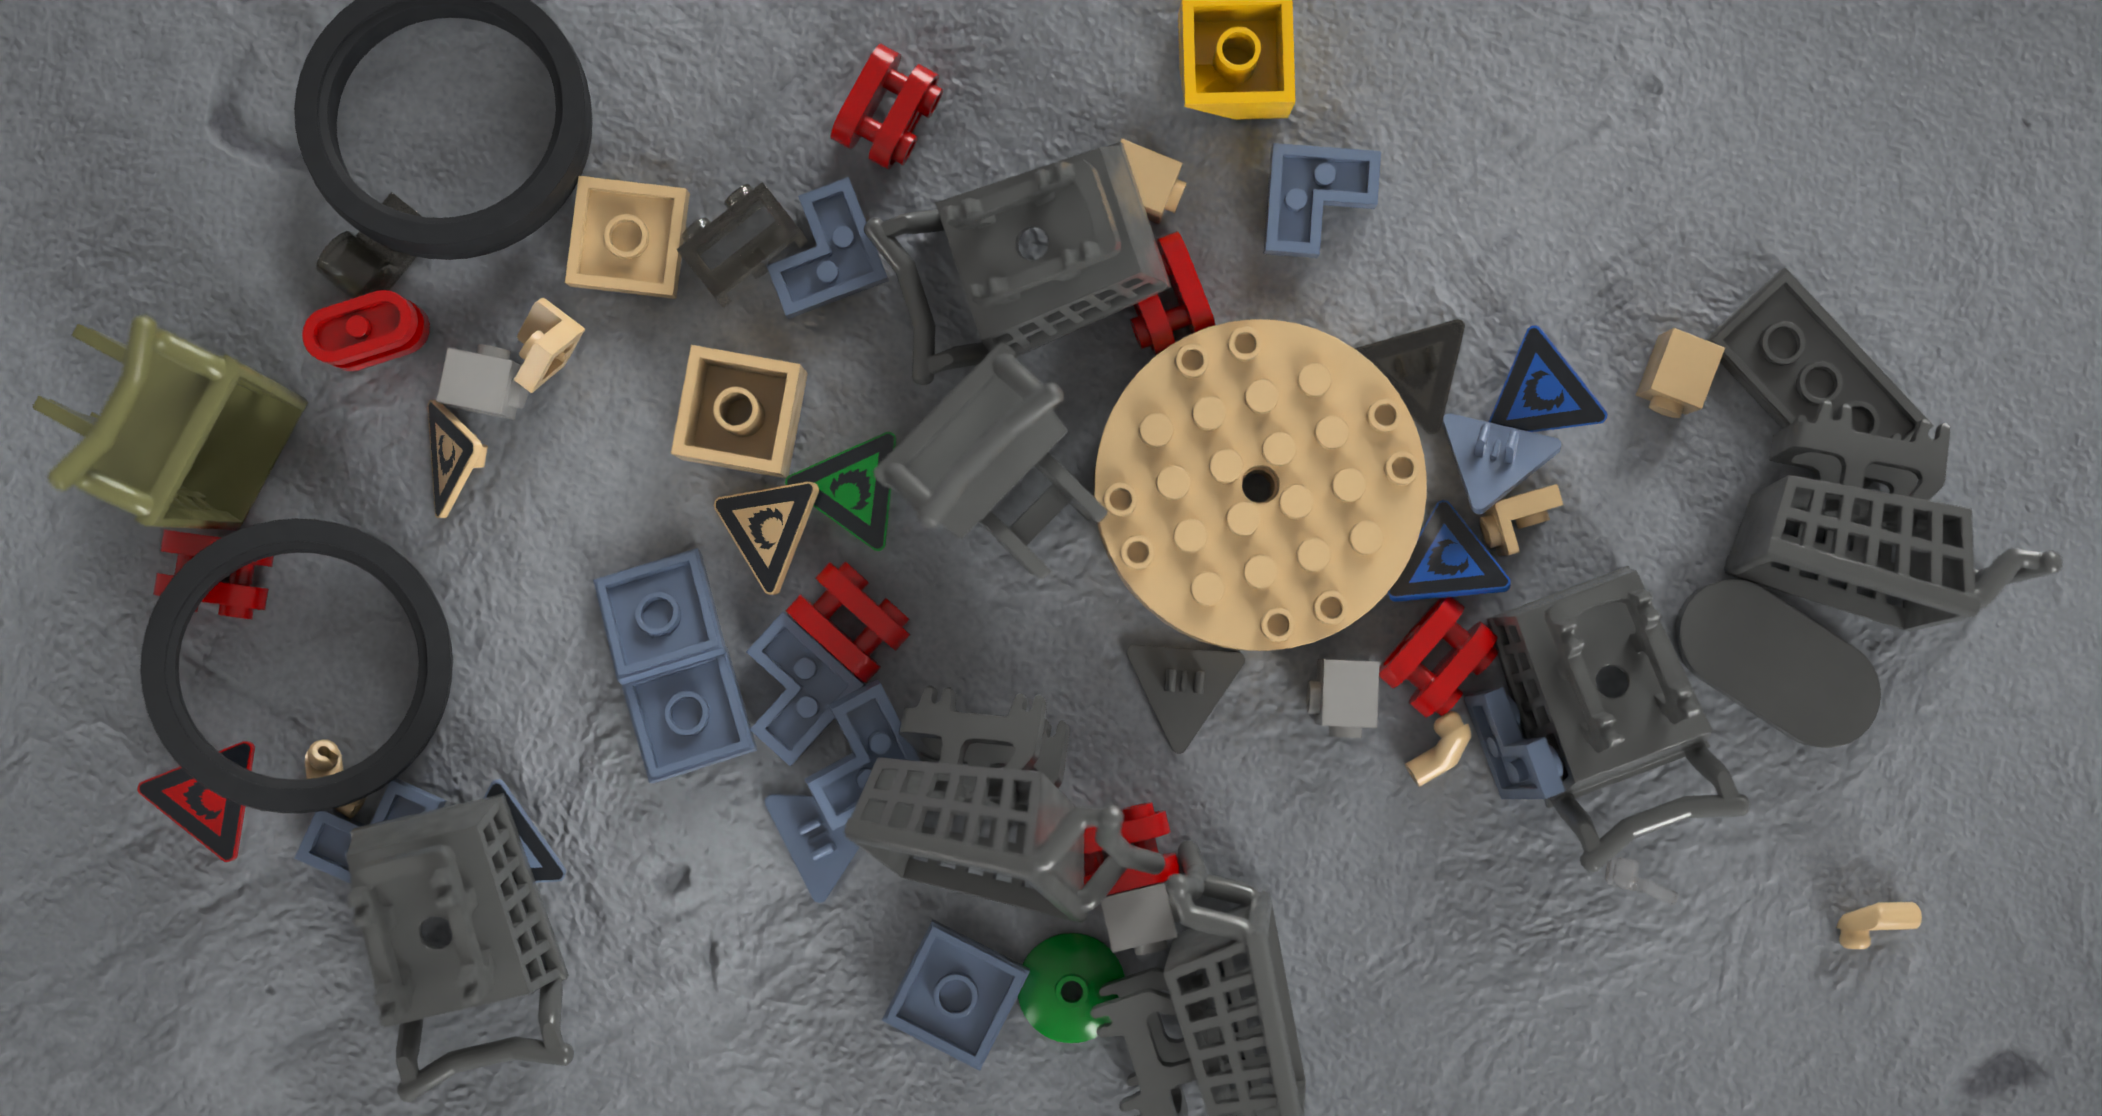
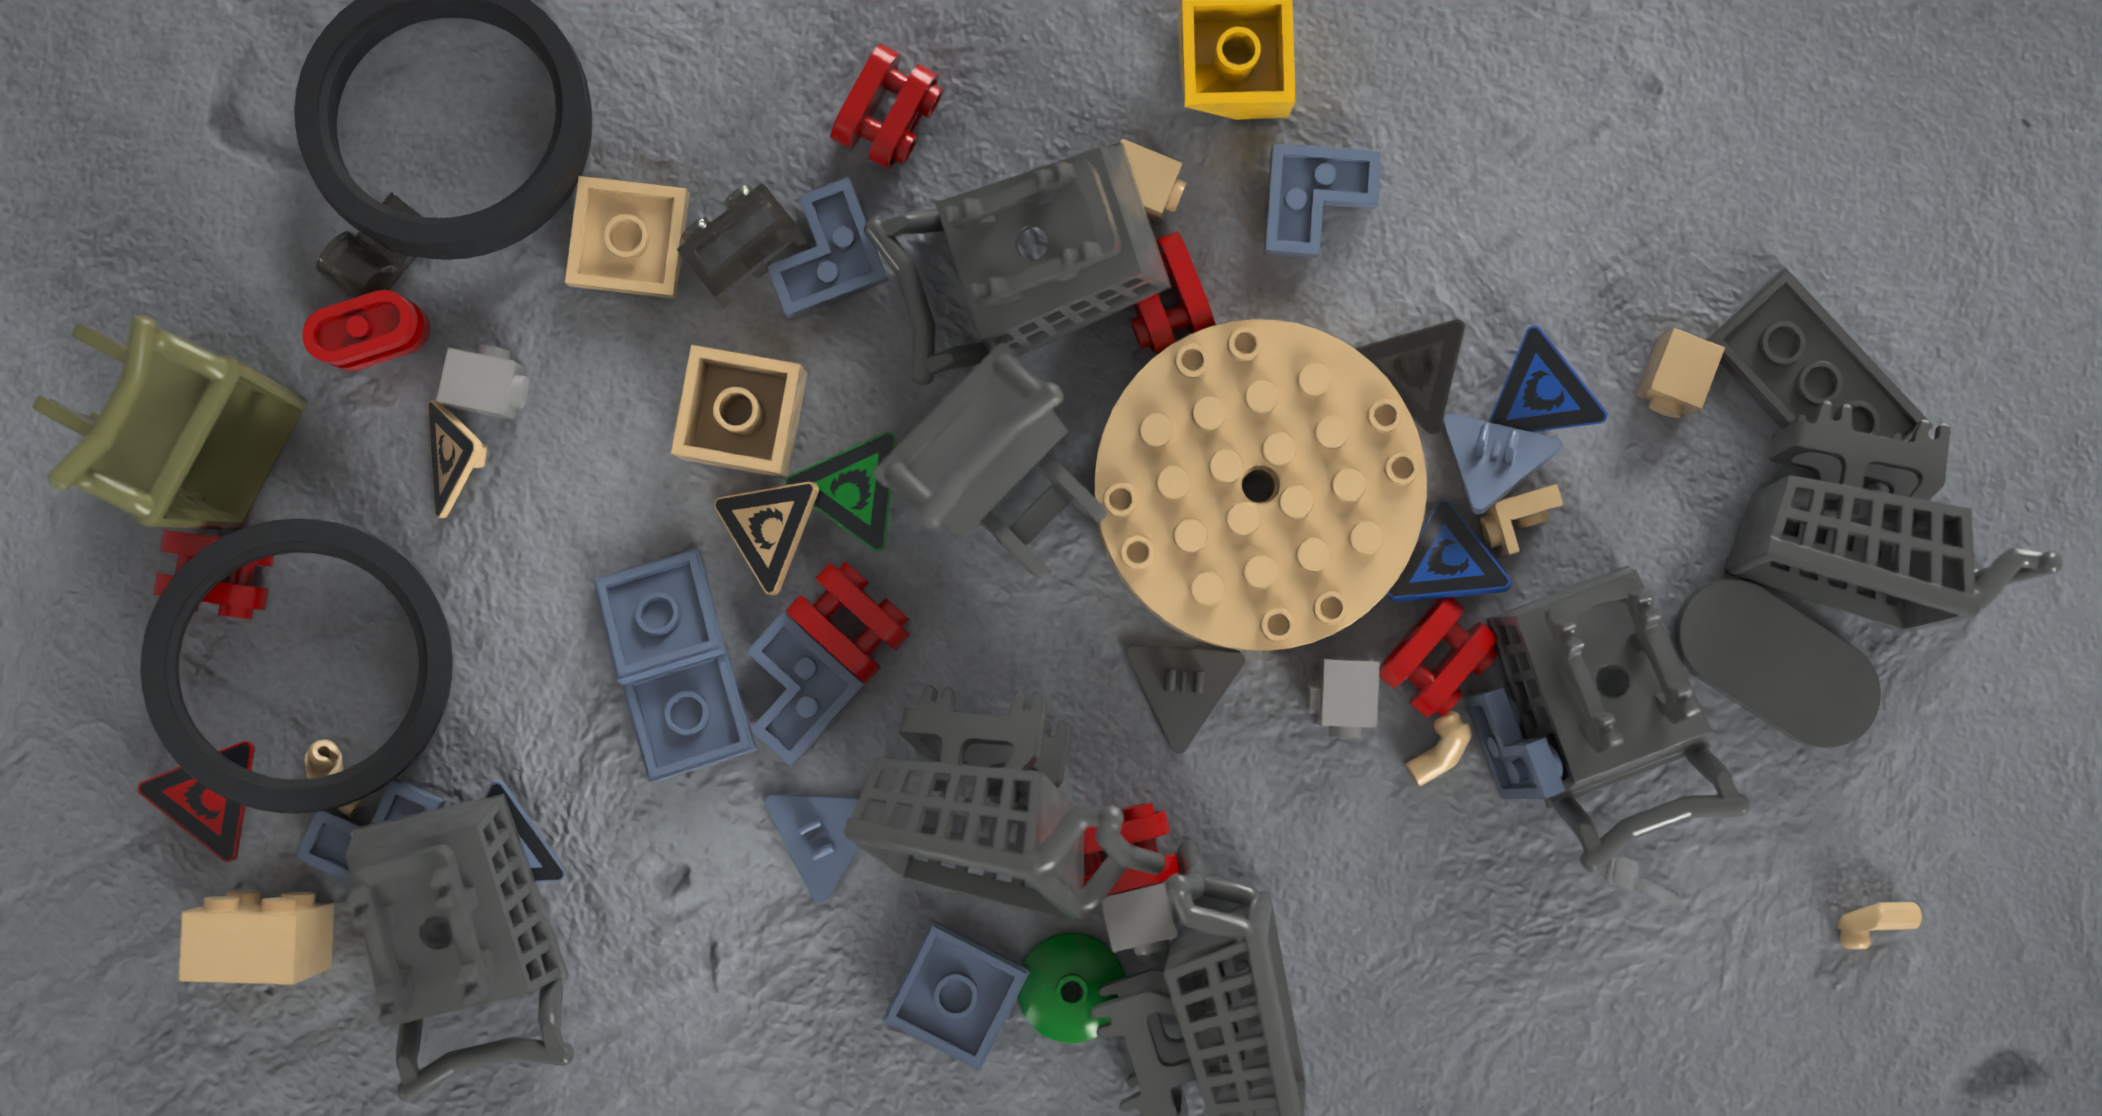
tan bracket [514,298,585,393] -> none
sand blue plate [804,679,920,831] -> none
none -> tan brick [179,890,334,984]

